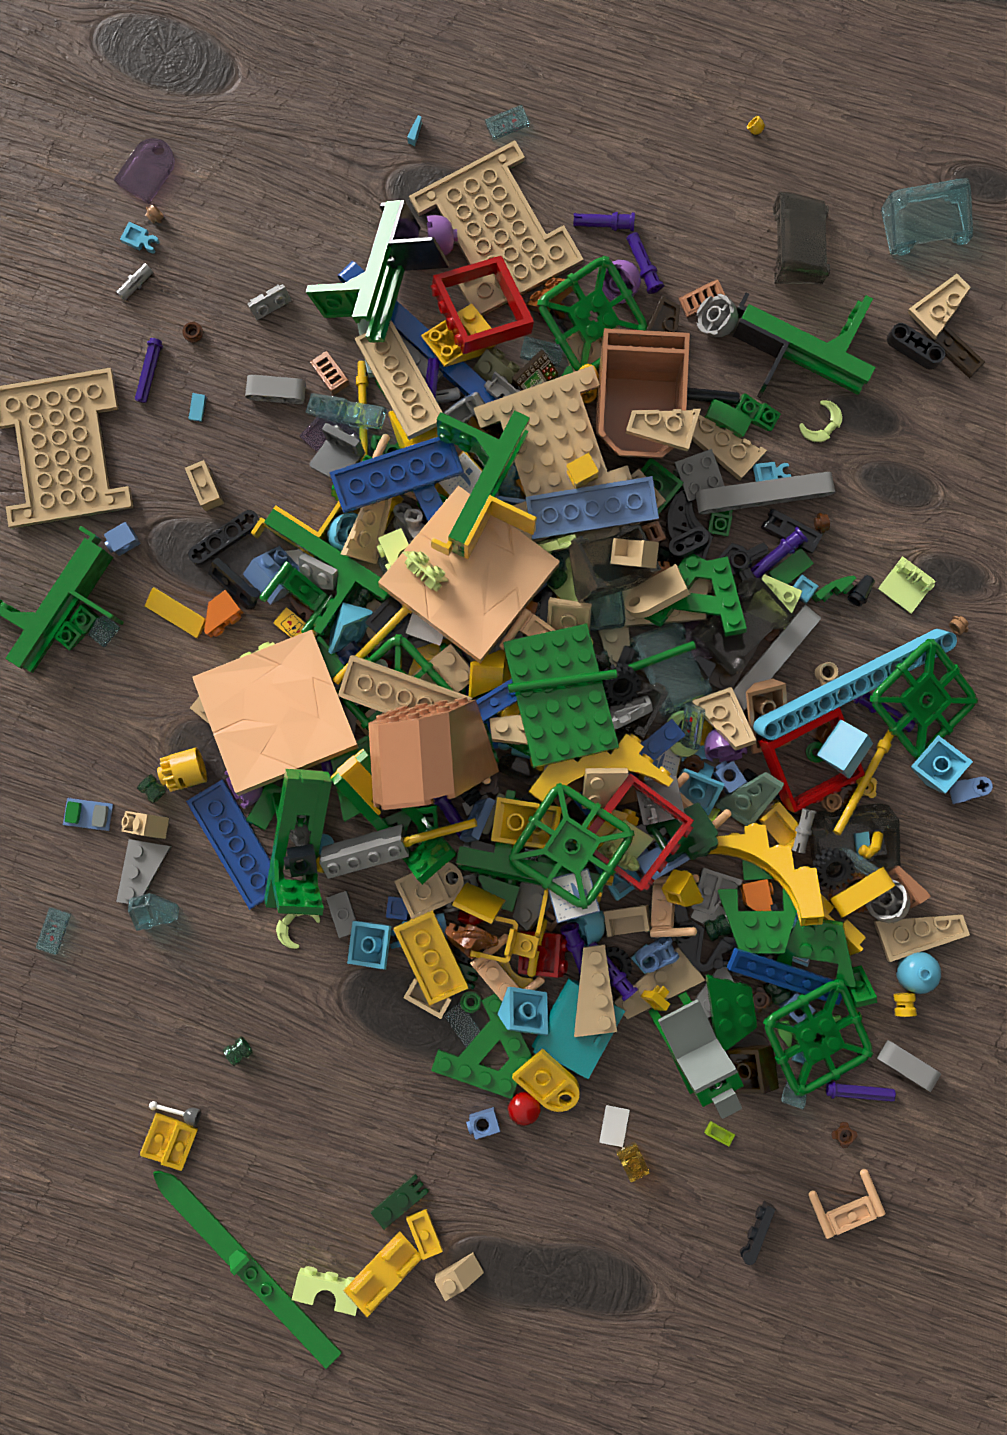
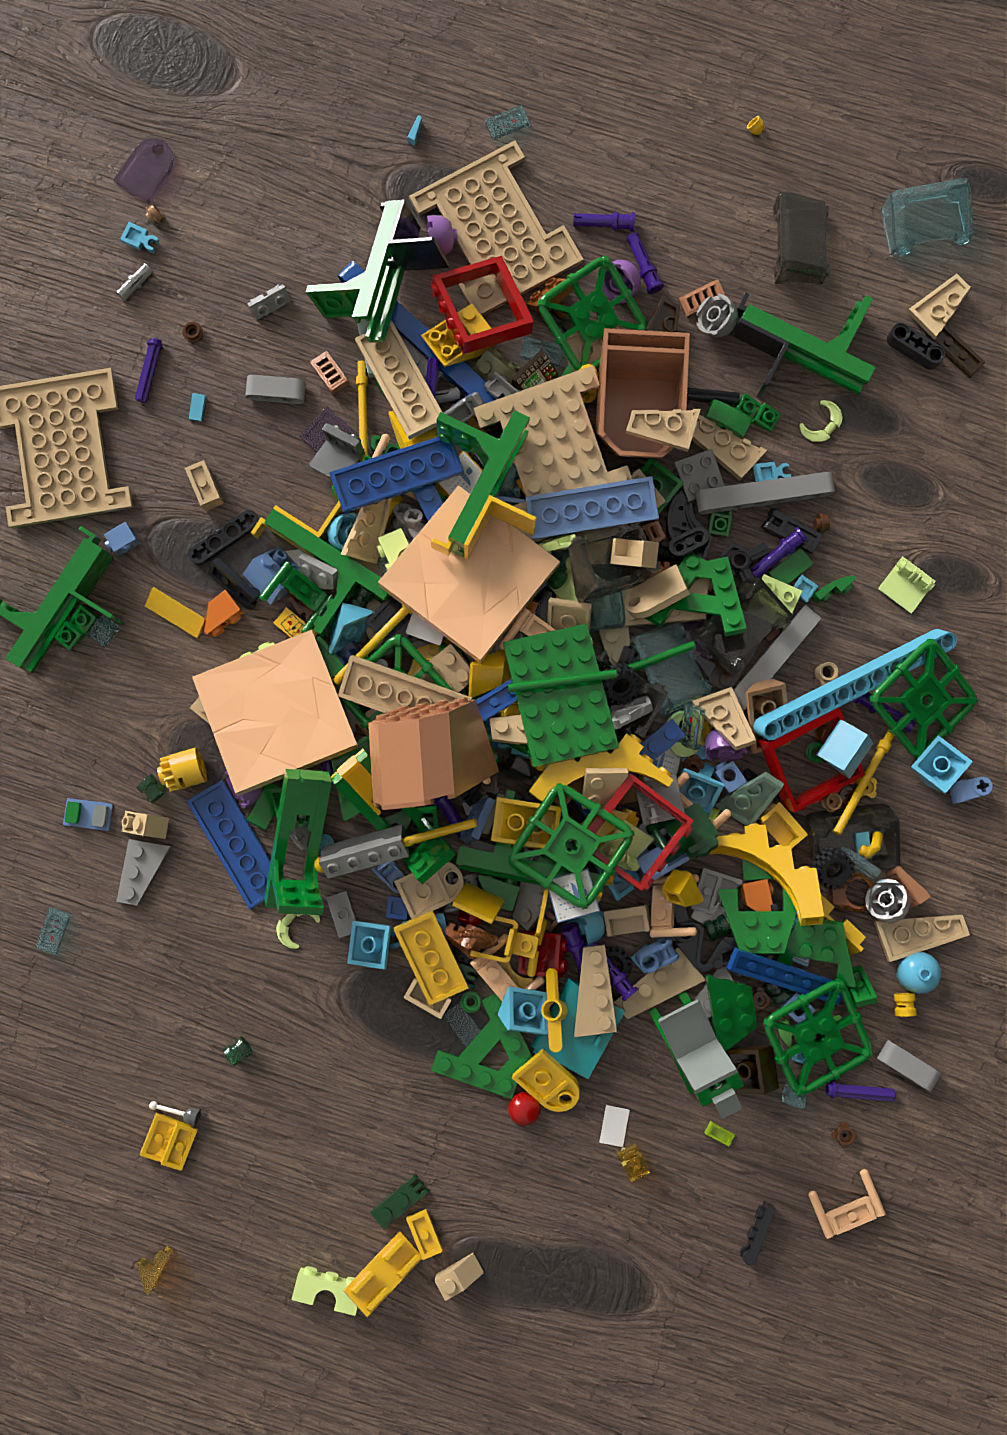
clear light blue slope [128,893,179,931] -> none
green piece [153,1171,342,1369] -> none
black brick [283,844,317,878] -> none
clear light blue slope [306,393,387,429] -> none
yellowish green hinge [403,551,449,592] -> none
medium blue brick [466,1107,500,1139] -> none
yellow panel [566,453,599,489] -> none
yellow tile [640,985,670,1011] -> none
light grey pin [792,808,816,853] -> none
yellow beam [830,867,895,918] -> none
black cone [847,575,875,607] -> none
medium nougat plate [949,616,969,635] -> none
none -> clear yellow slope [136,1245,175,1295]
none -> medium blue piece [372,861,405,894]
none -> yellow piece [542,968,568,1052]

